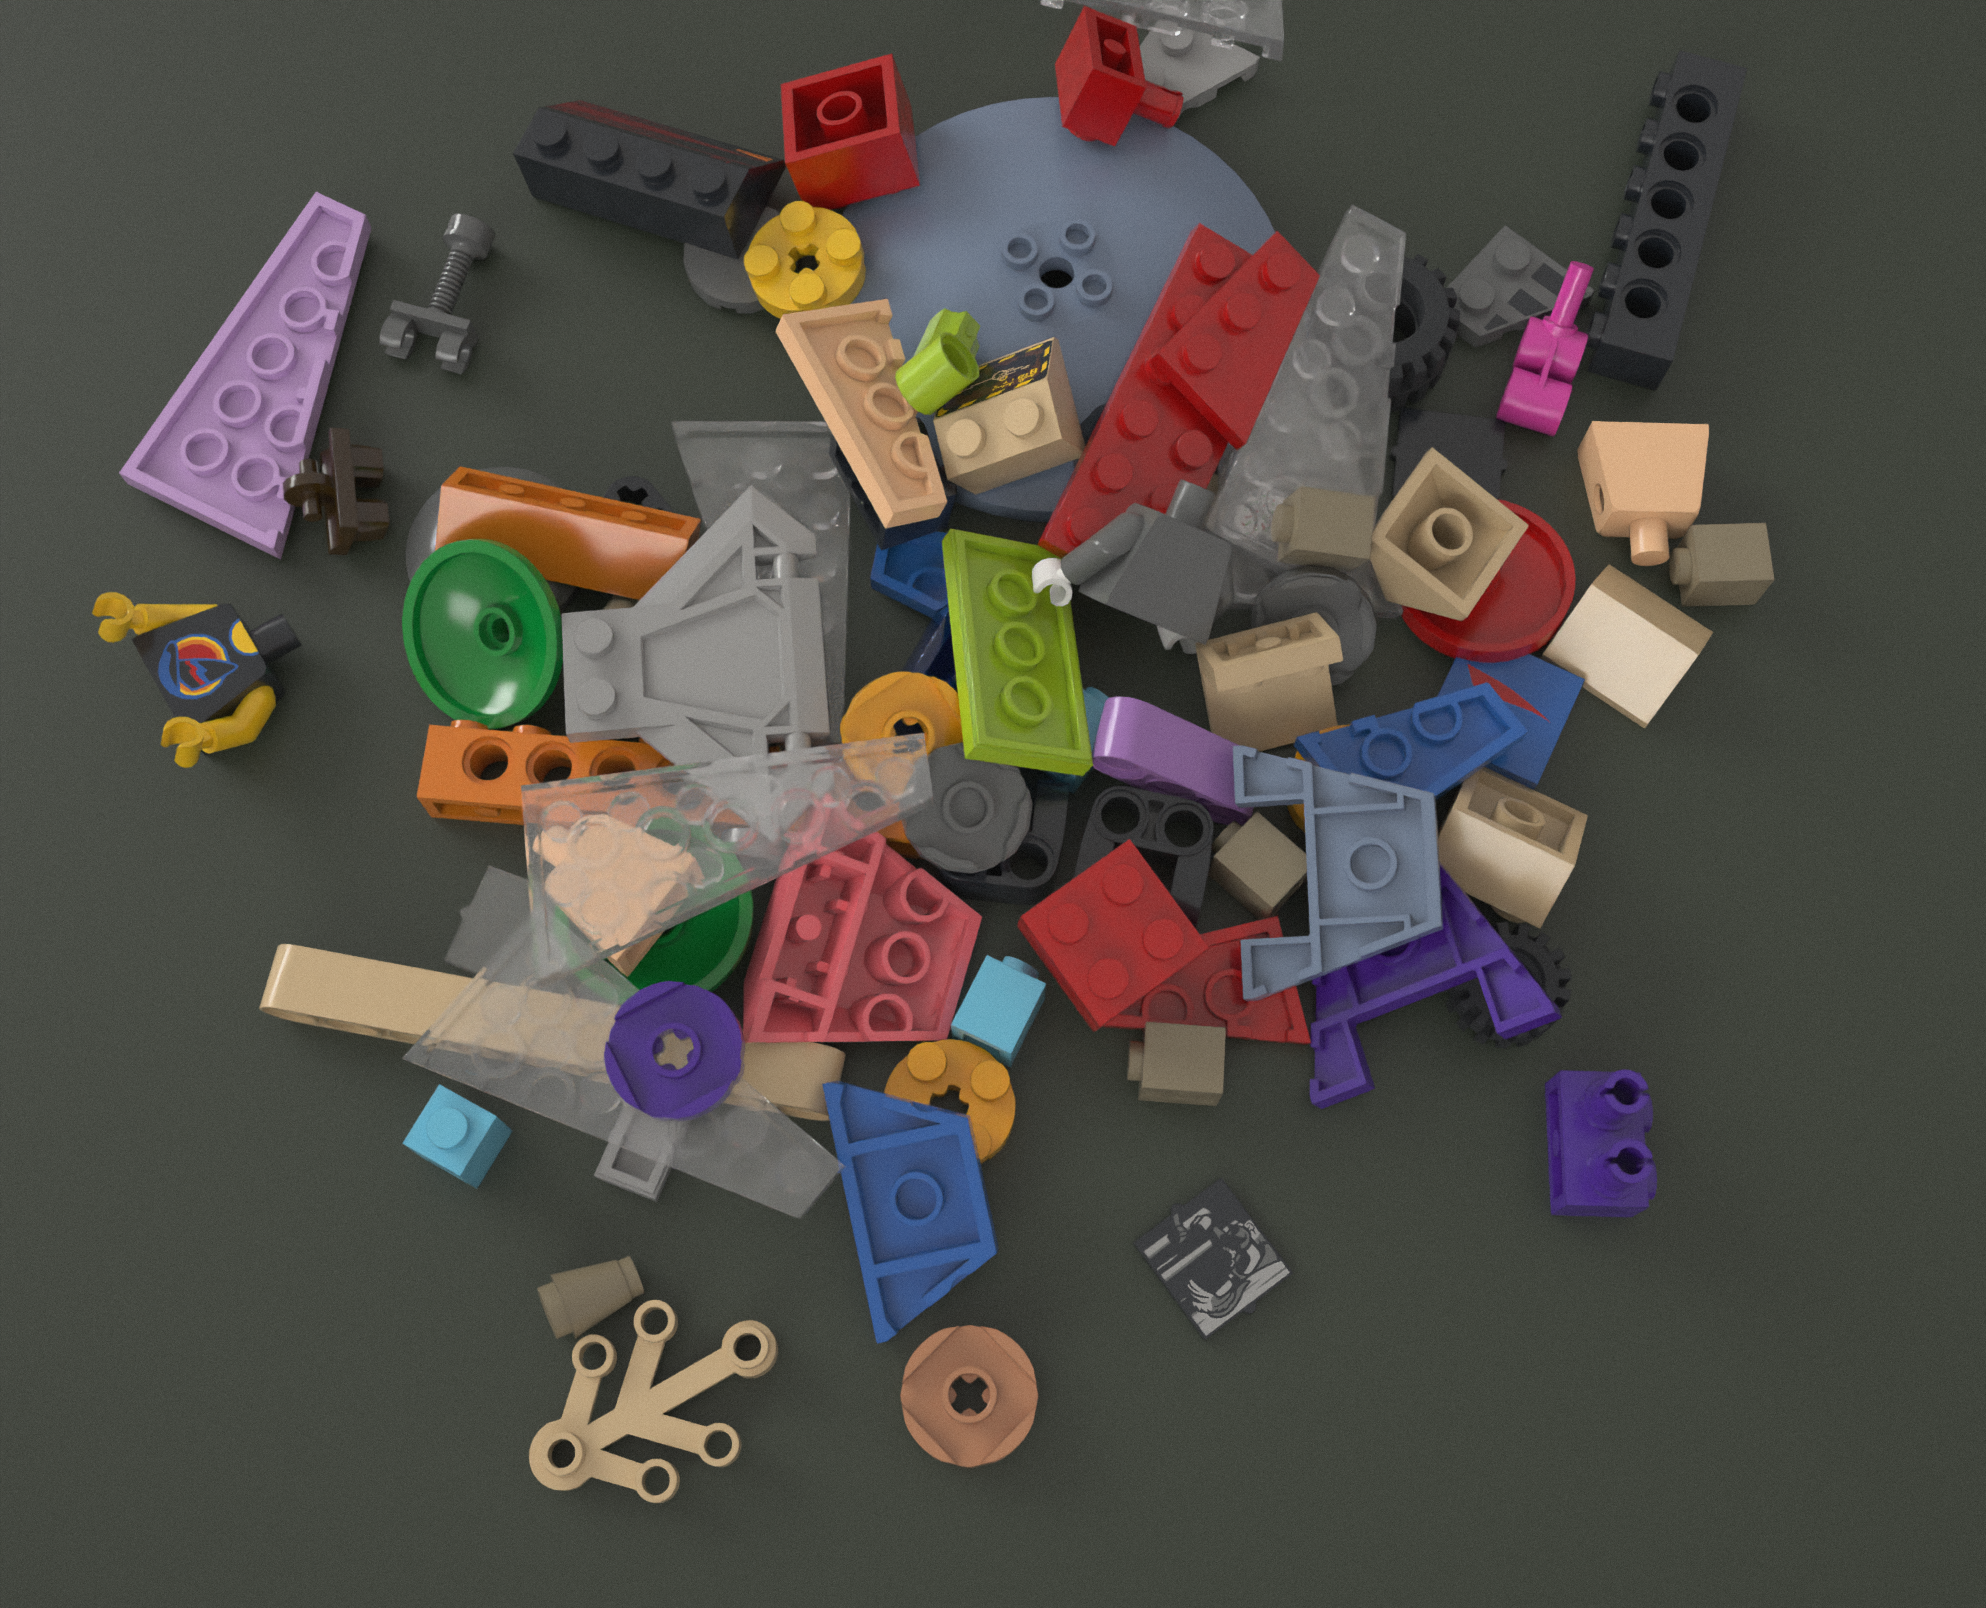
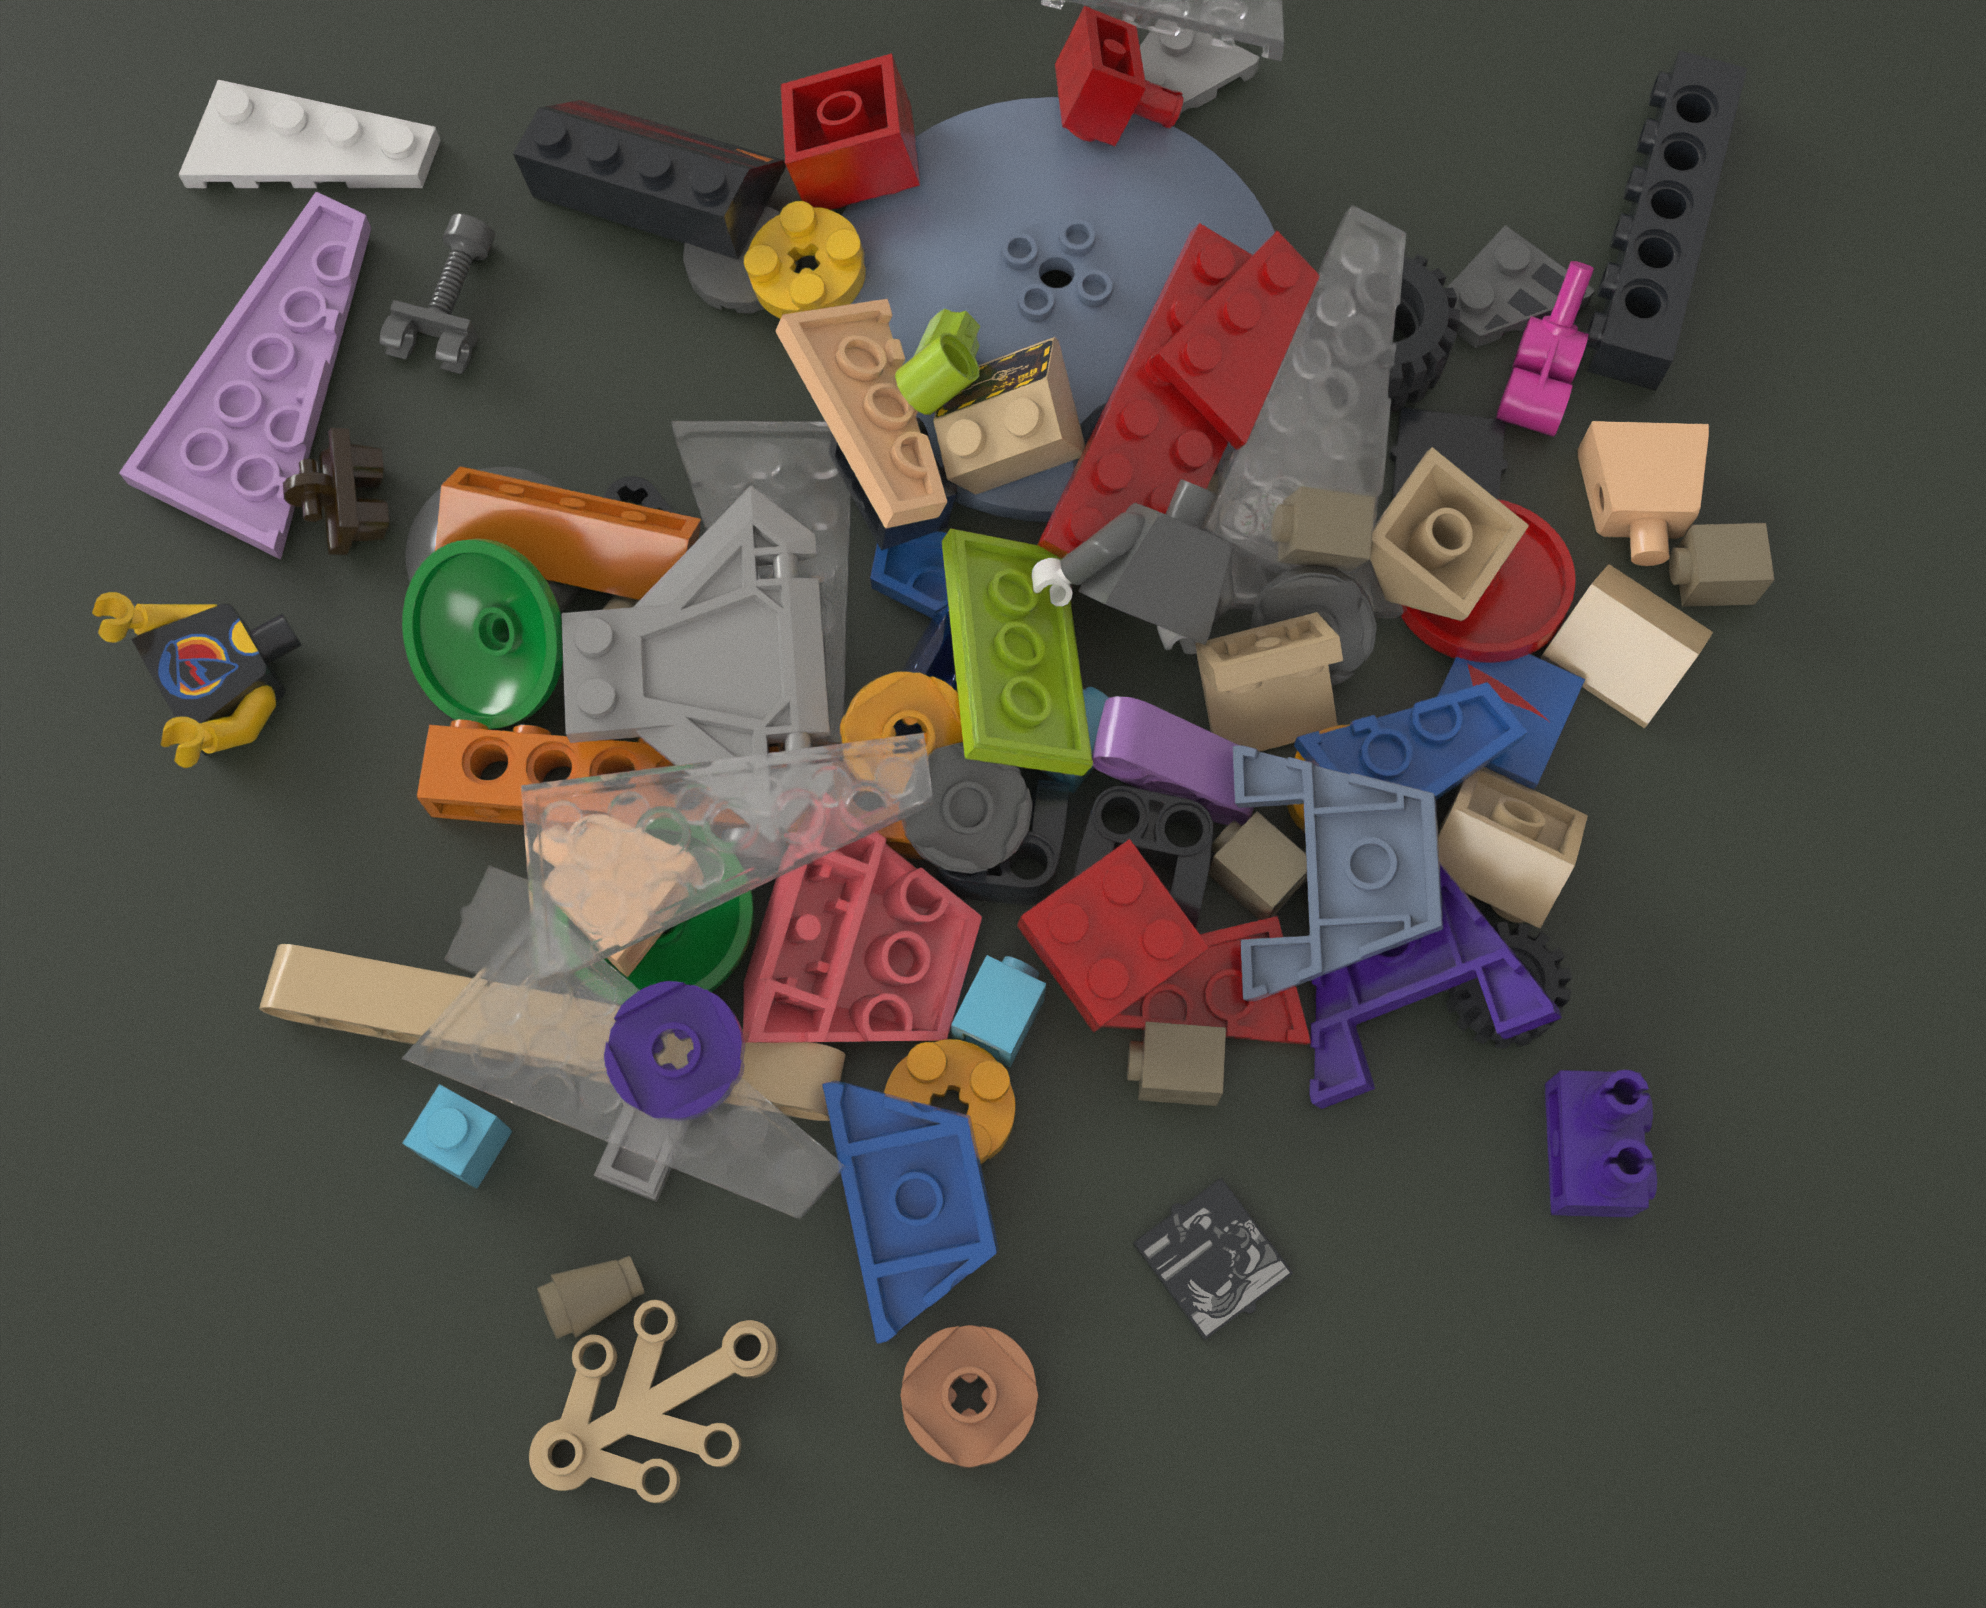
none -> white wing [179,80,441,188]

